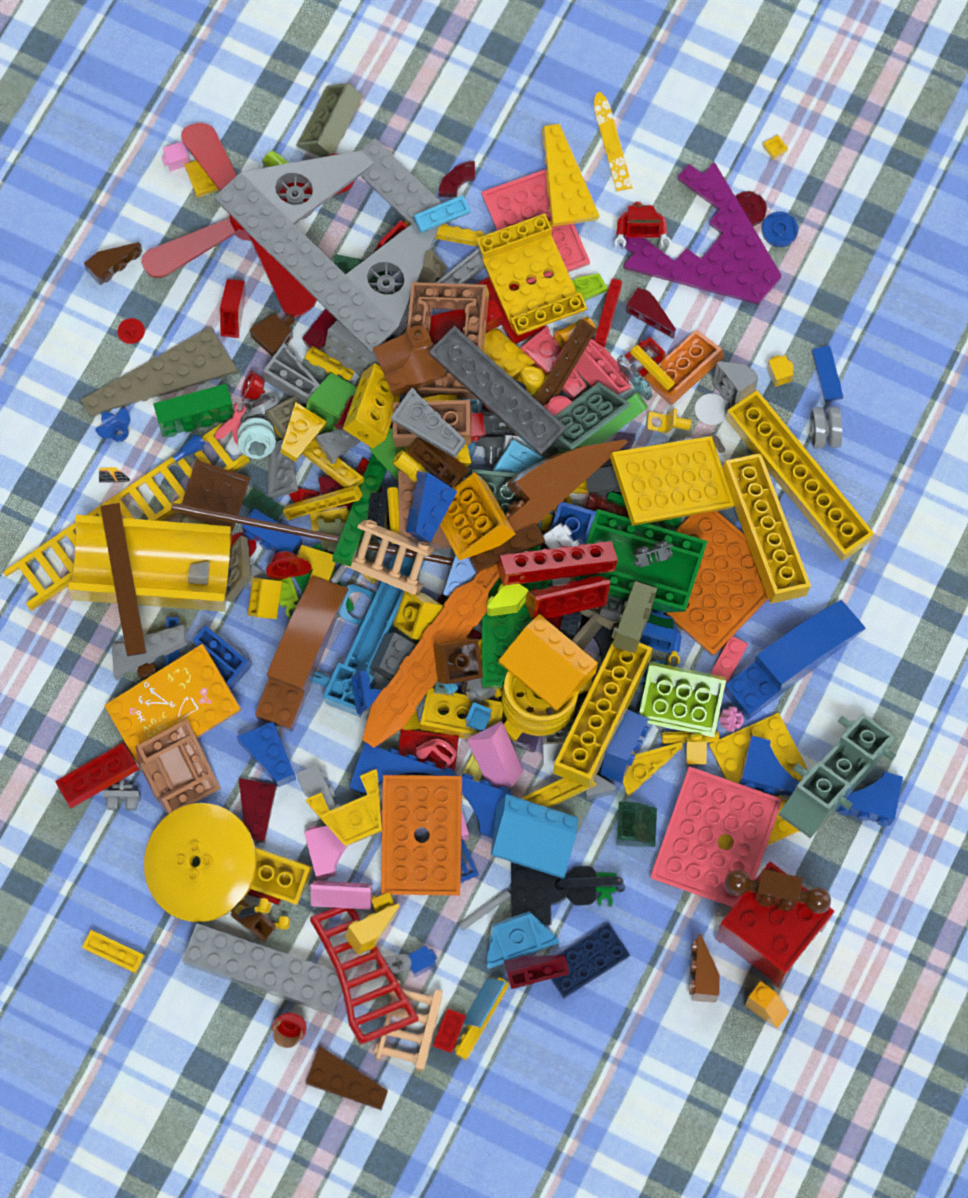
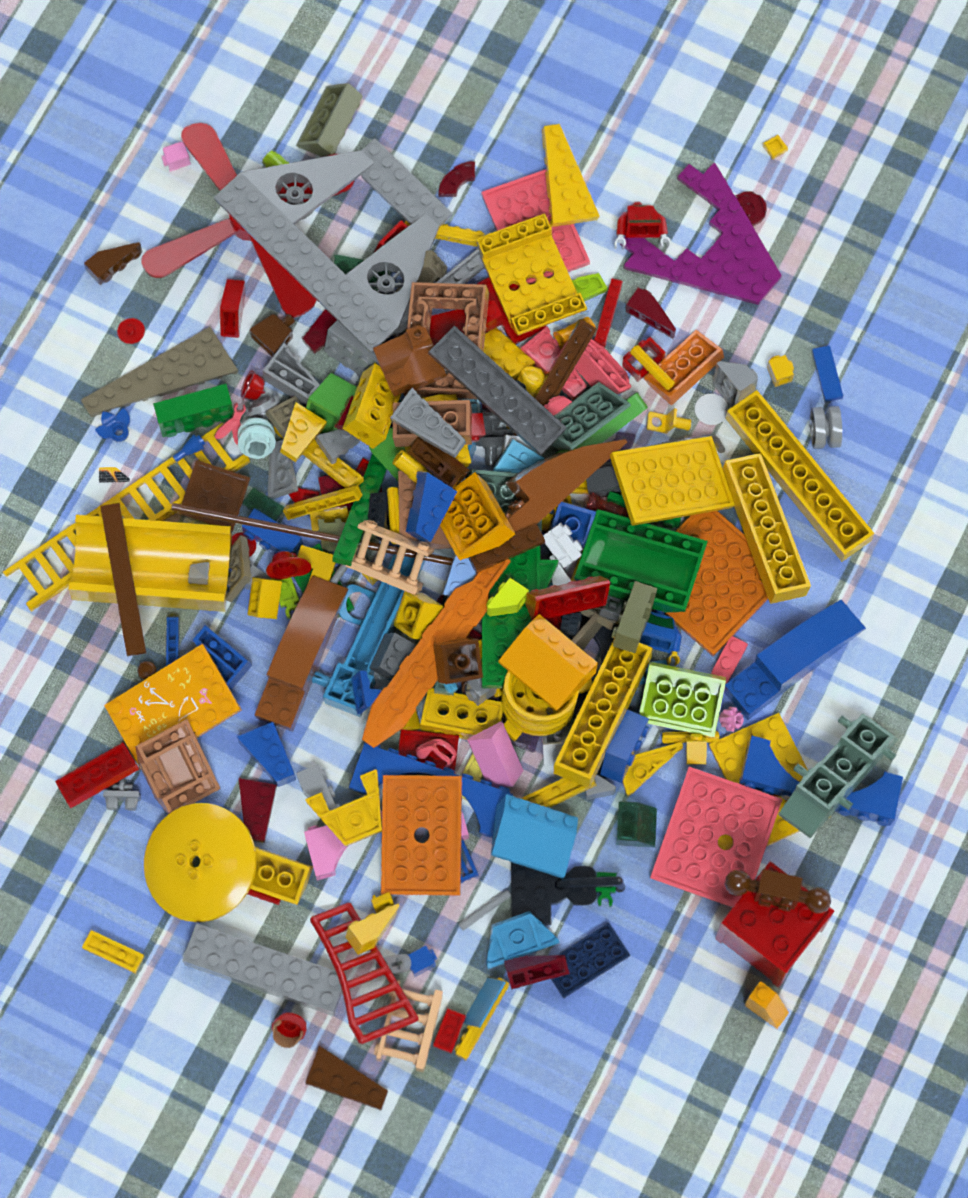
light grey wing [112,625,187,680] -> none
yellow tile [184,160,218,198] -> none
torso [230,898,290,943] -> none
yellow plate [305,346,355,381] -> none
bright pink slope [311,880,373,910] -> none
medium azure tile [413,195,471,234] -> none
dark azure panel [466,702,492,732] -> none
red brick [497,541,618,586] -> none
yellow piece [594,92,633,192] -> none
clear light blue tile [616,355,652,401] -> none
dark grey hinge [631,541,673,568] -> none
dark orange slope [689,934,720,1003] -> none
blue tile [762,211,798,247] -> none

